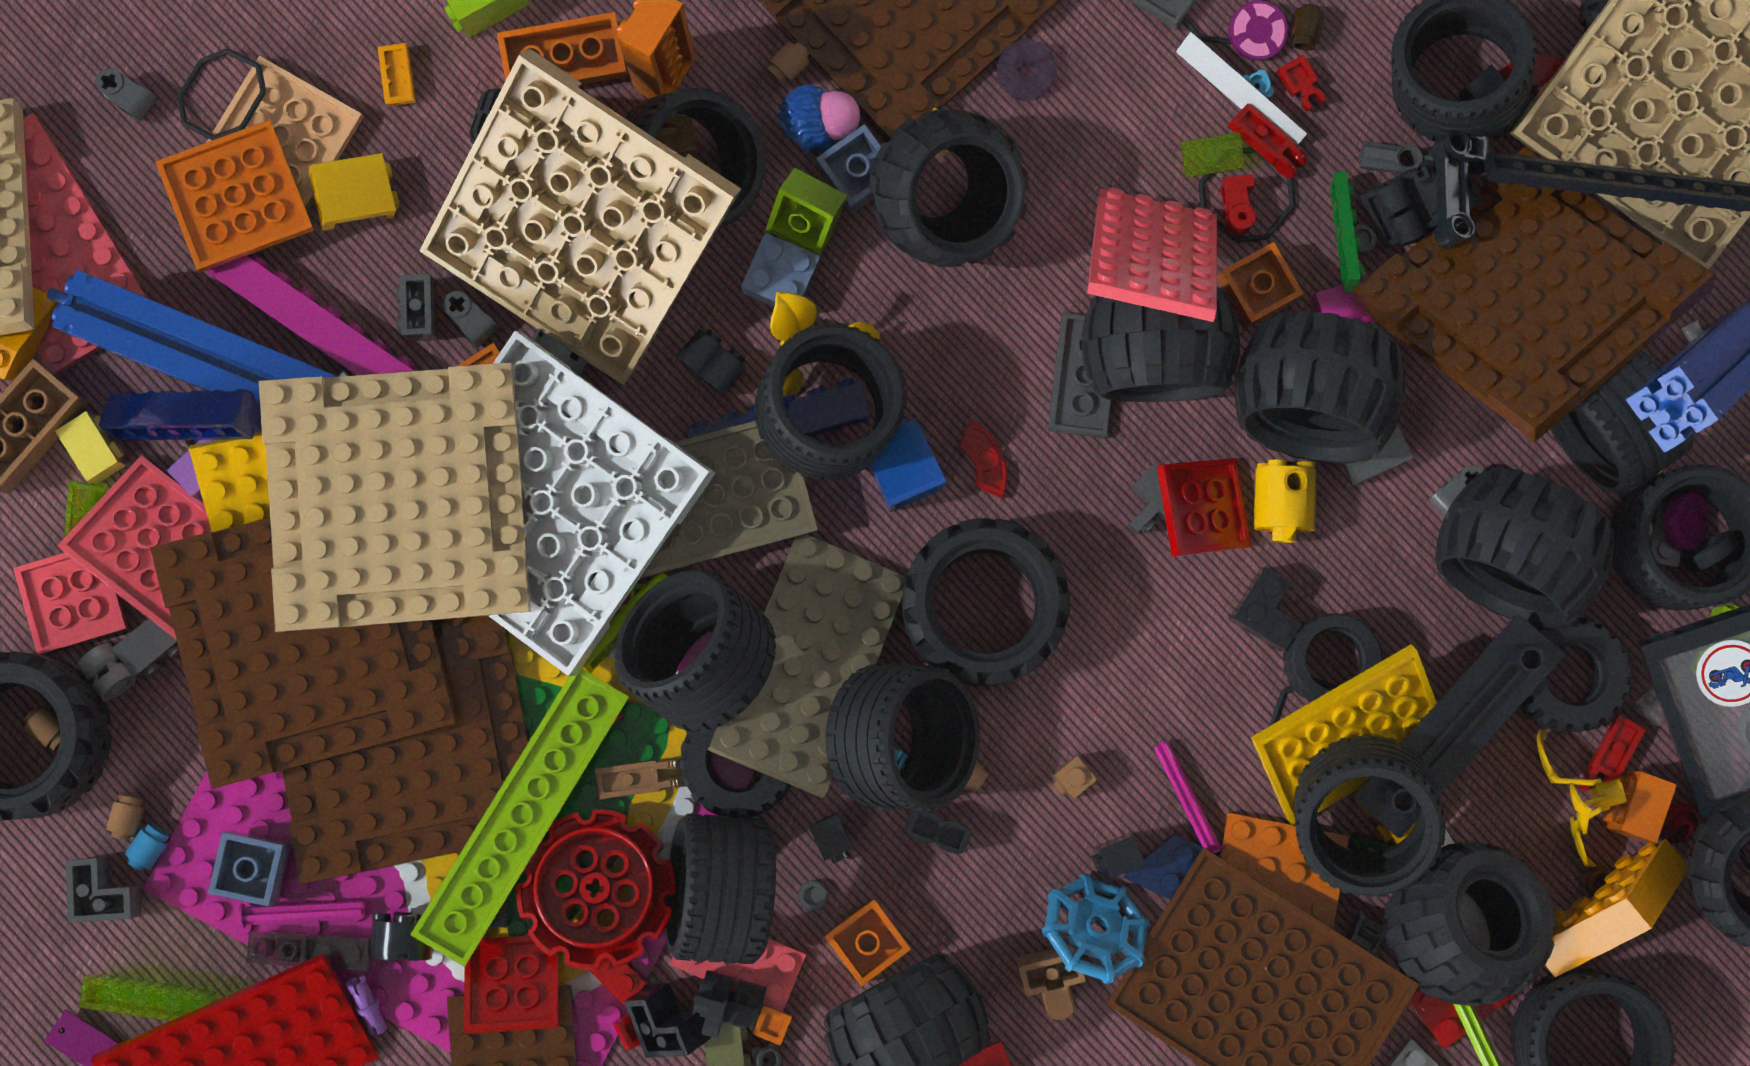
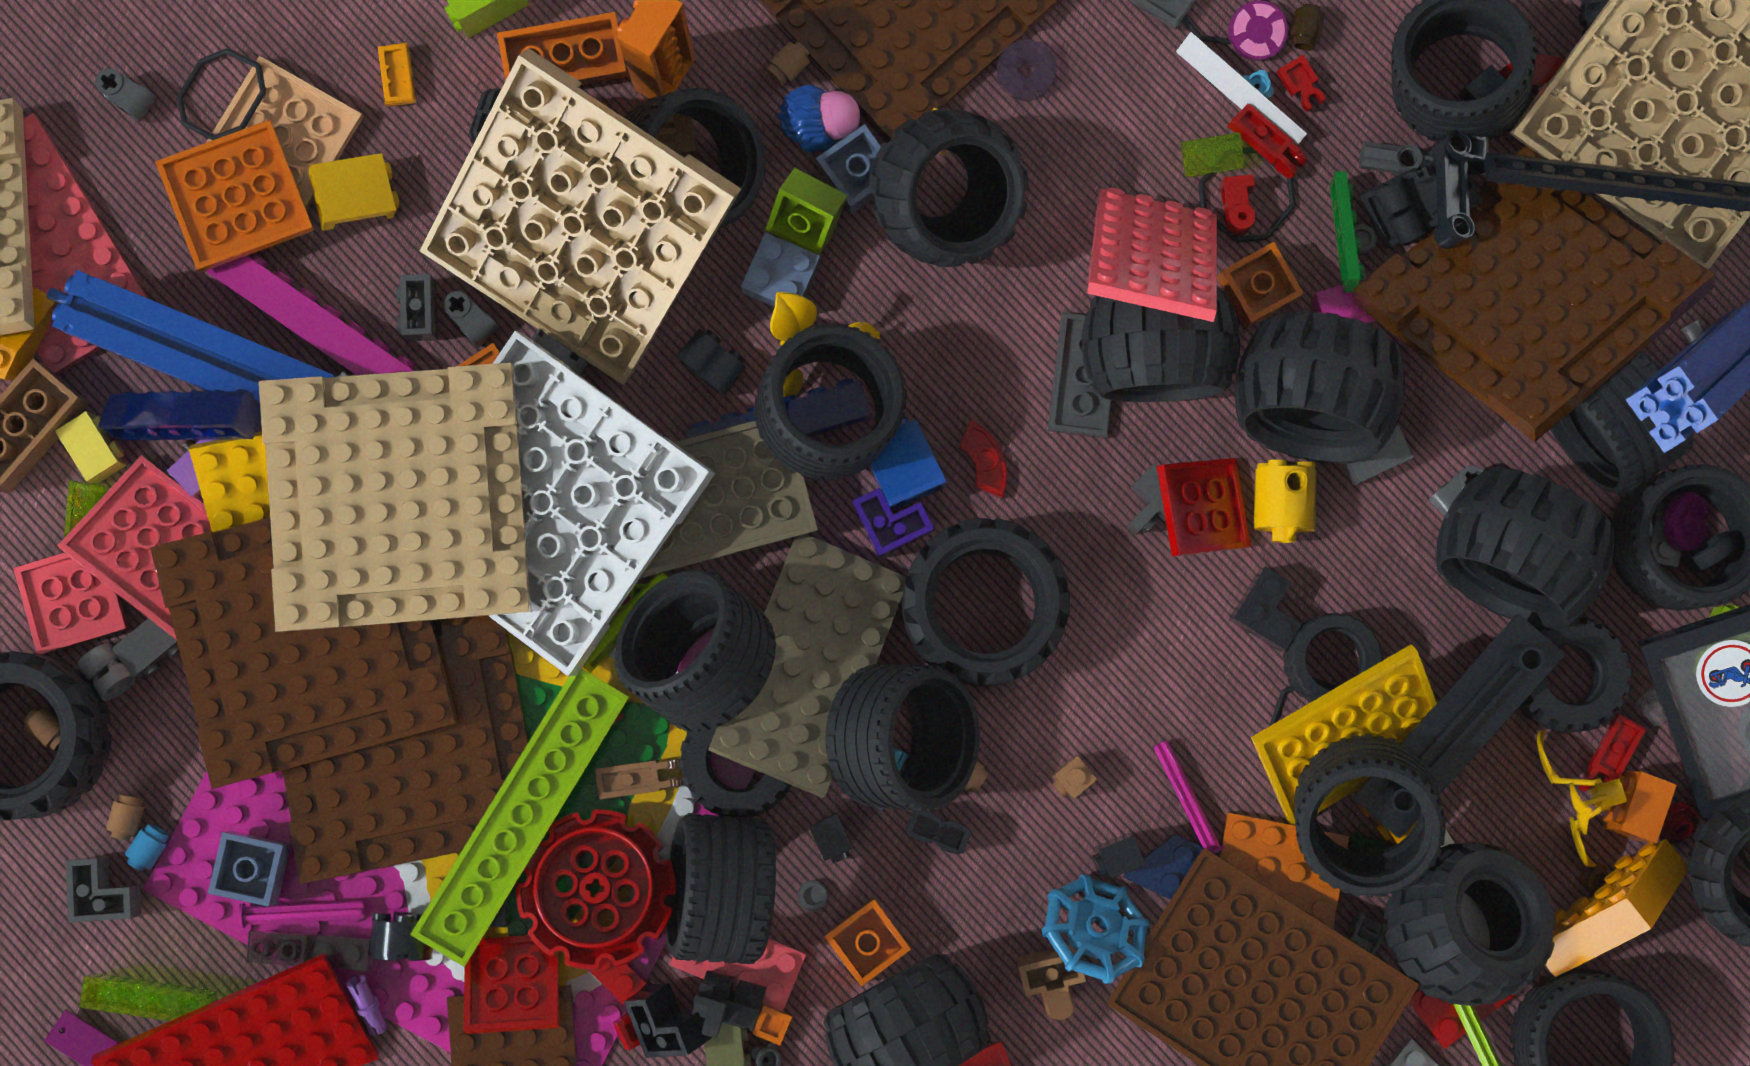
none -> dark purple brick [852,488,934,558]

